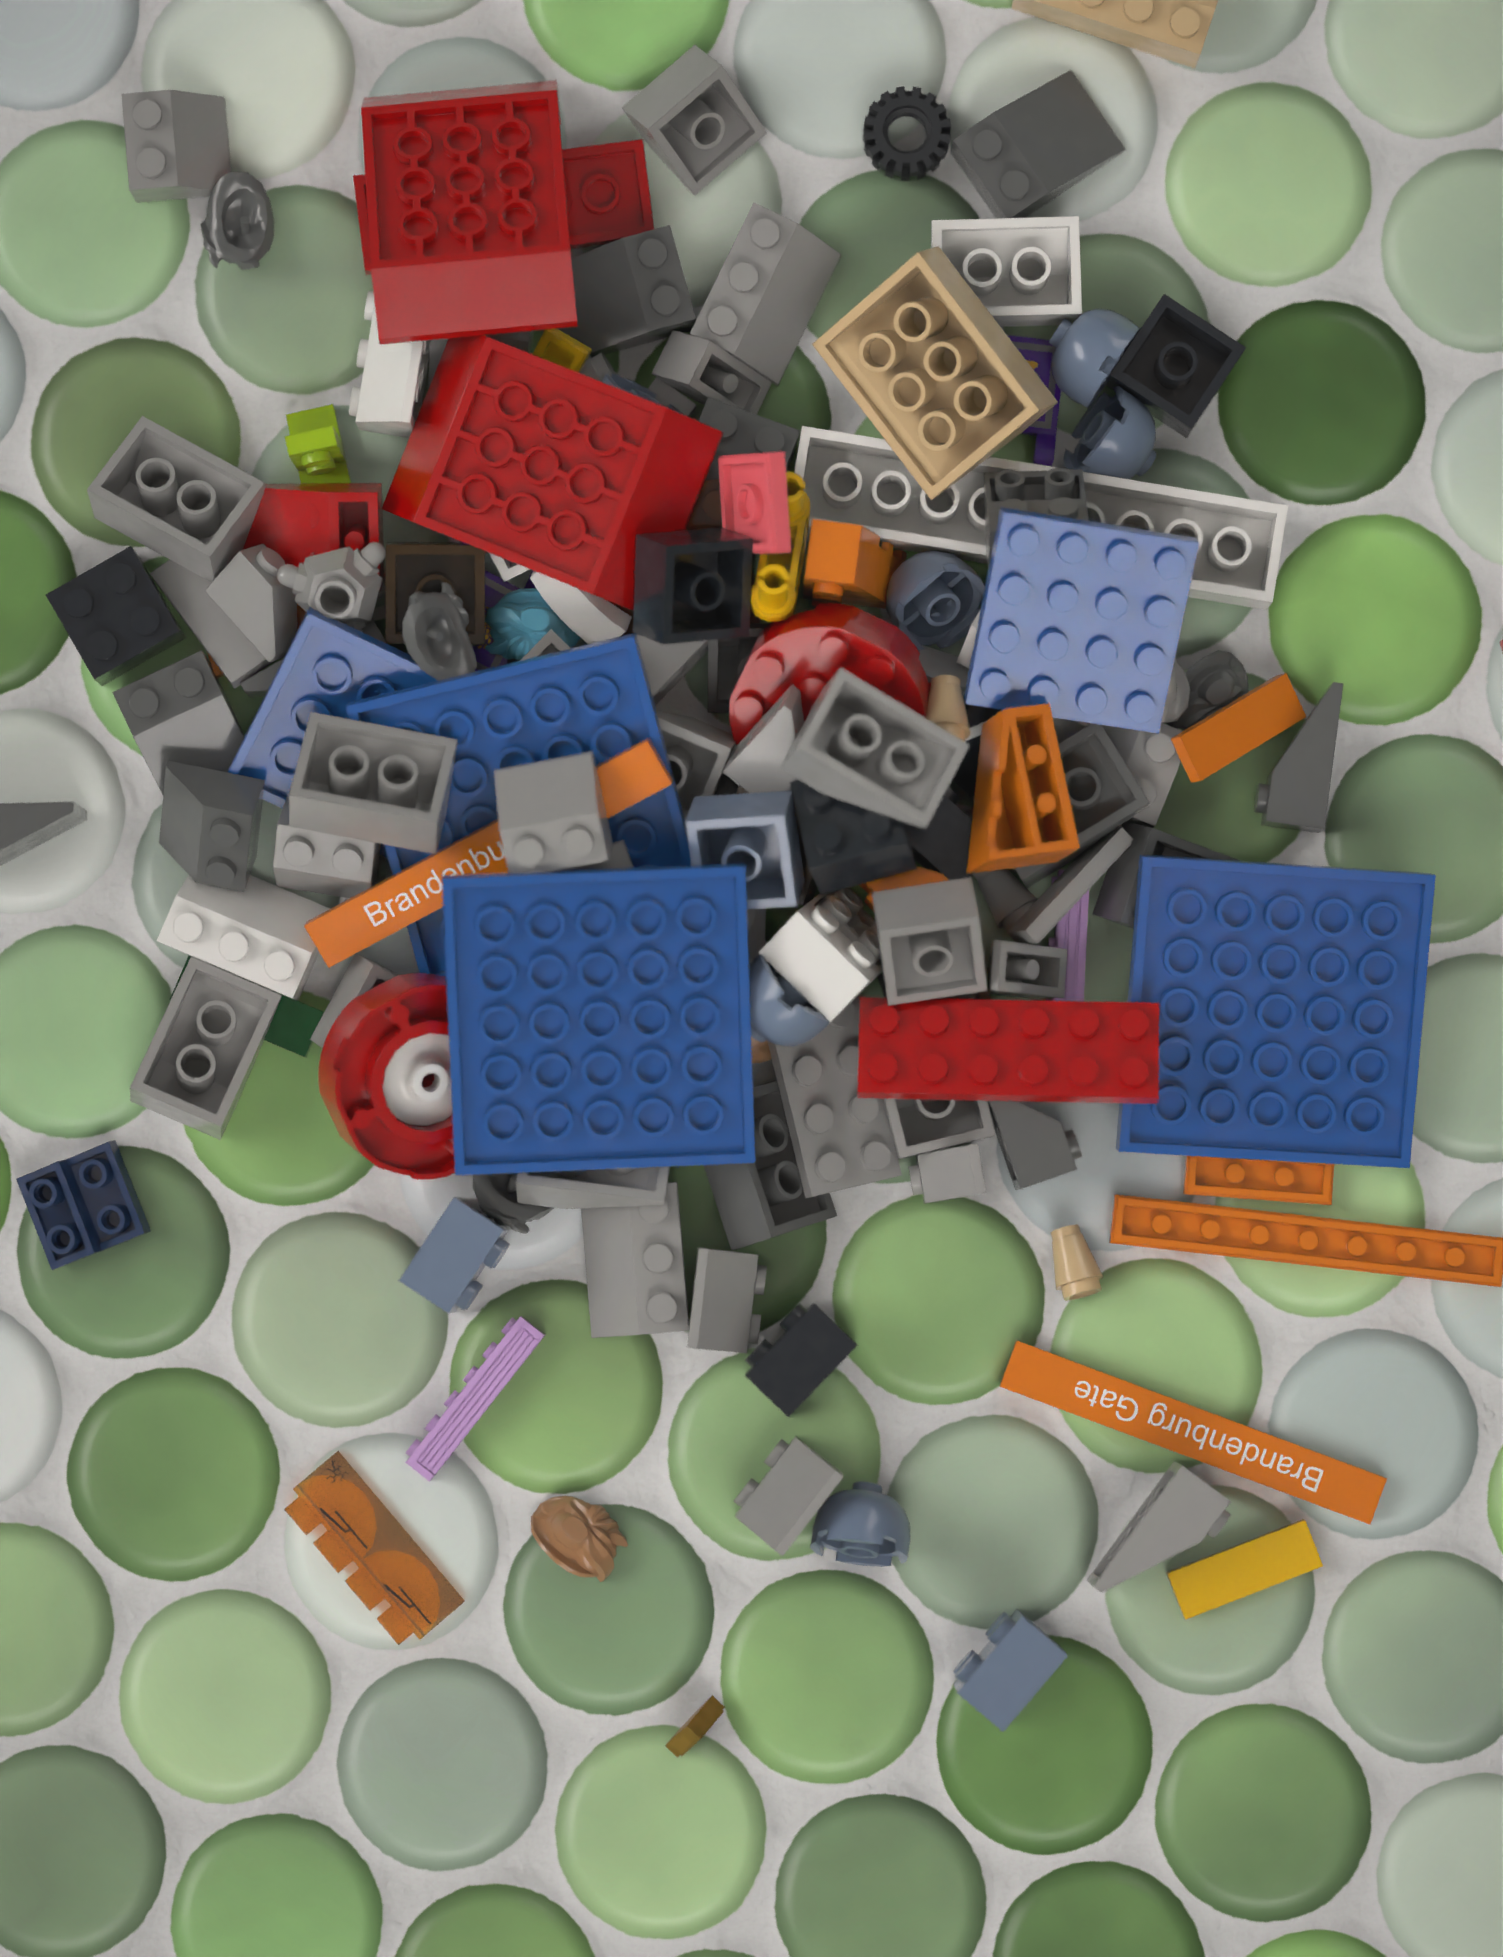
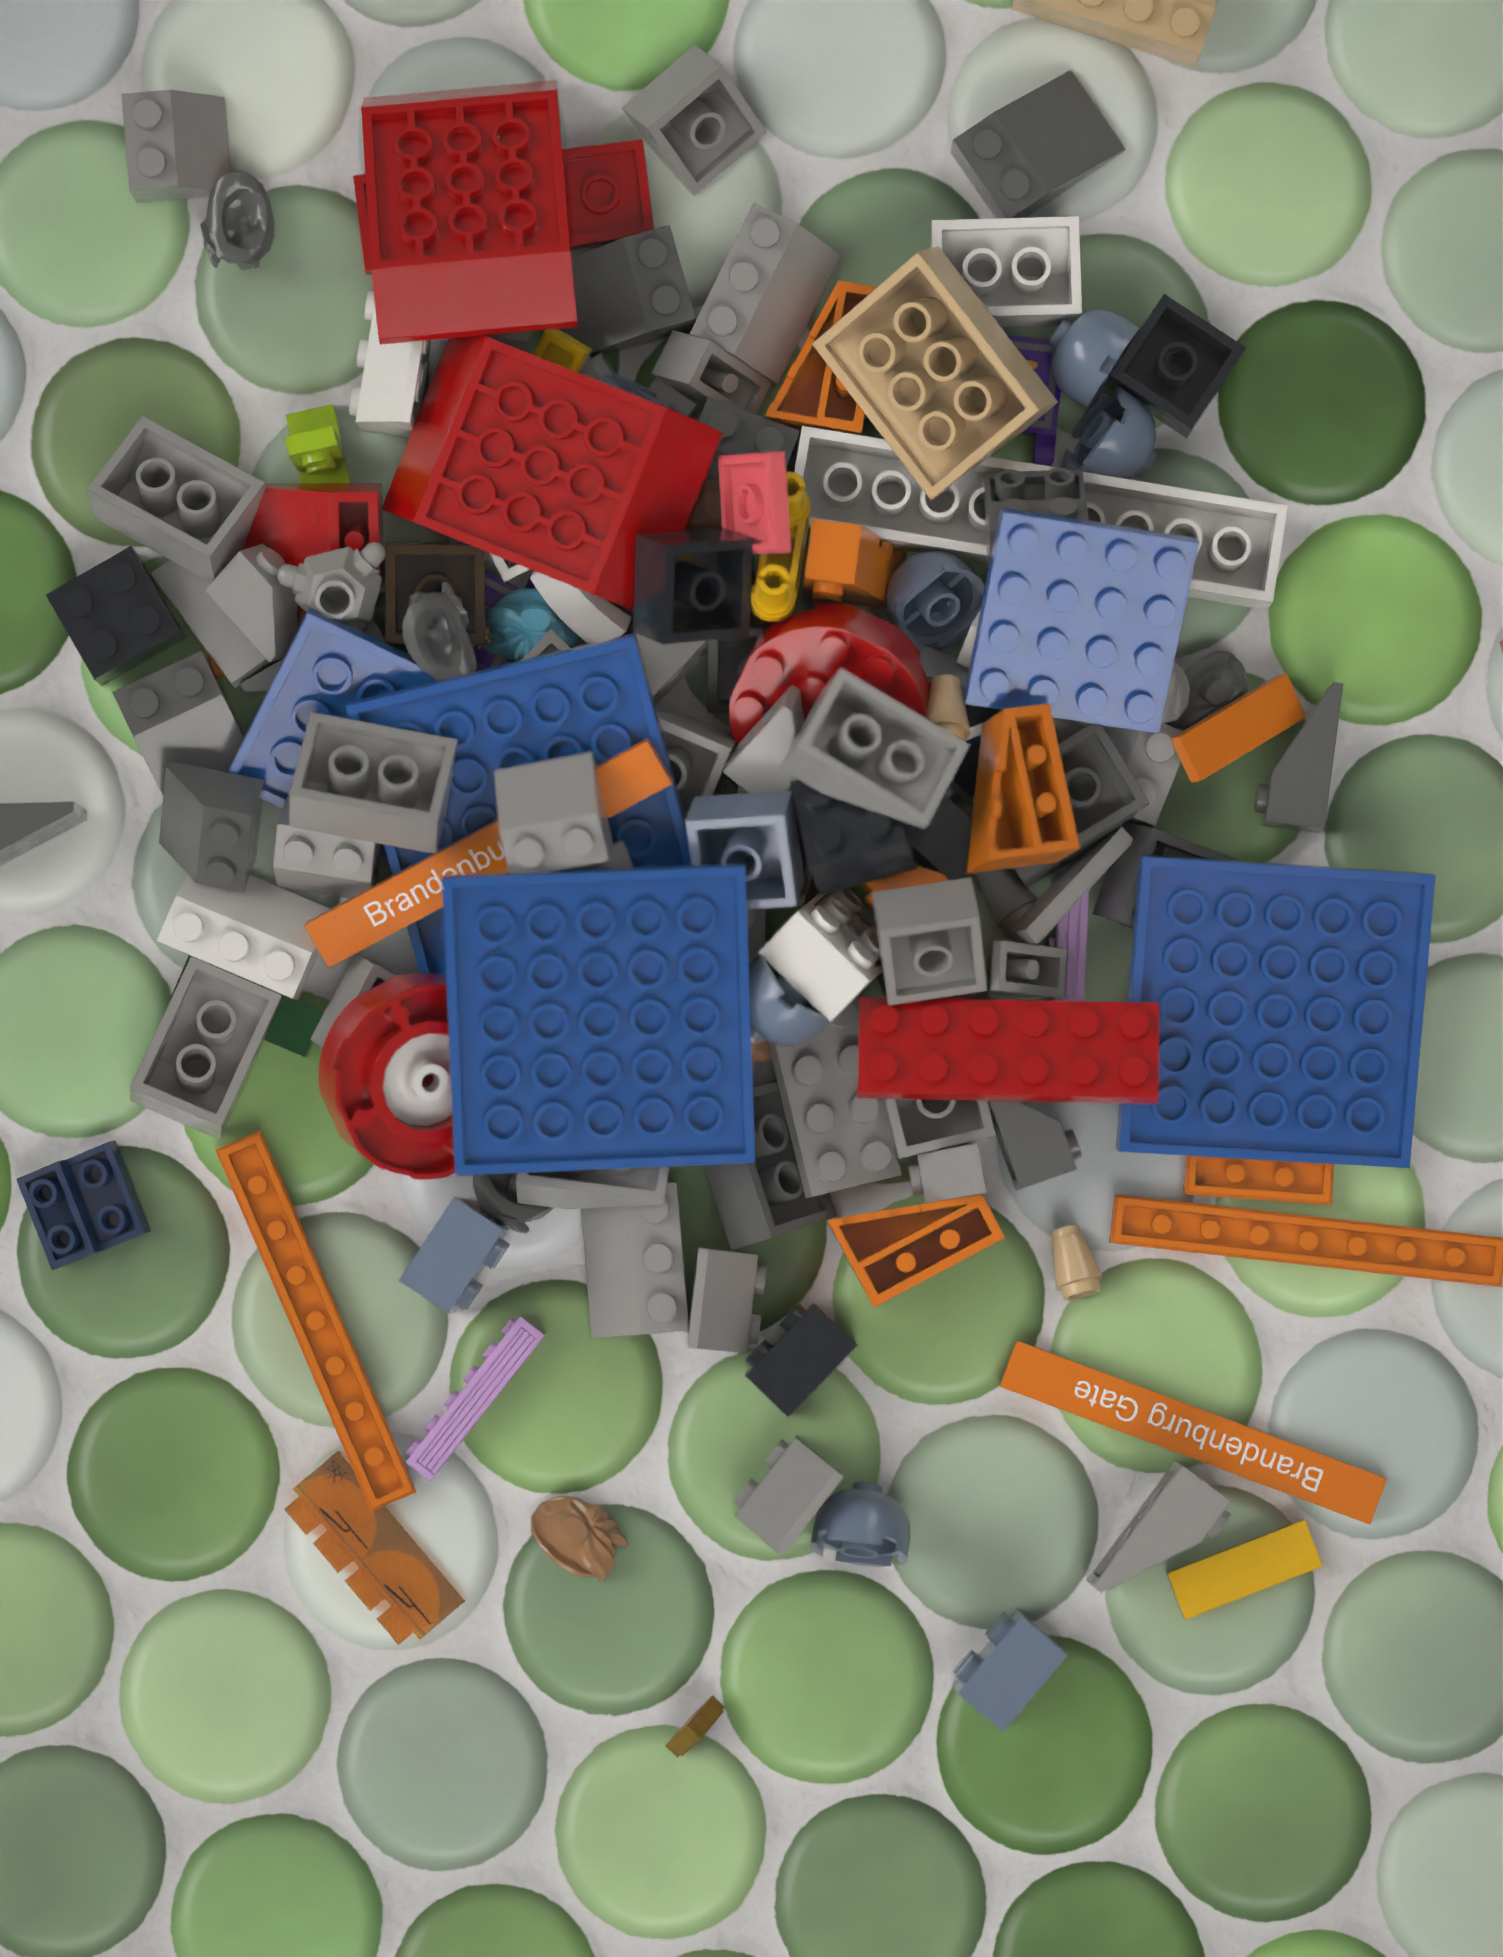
black tyre [863,86,951,181] -> none
none -> orange tile [215,1130,416,1512]
none -> orange wedge [764,280,877,435]
none -> orange wedge [827,1194,1005,1307]

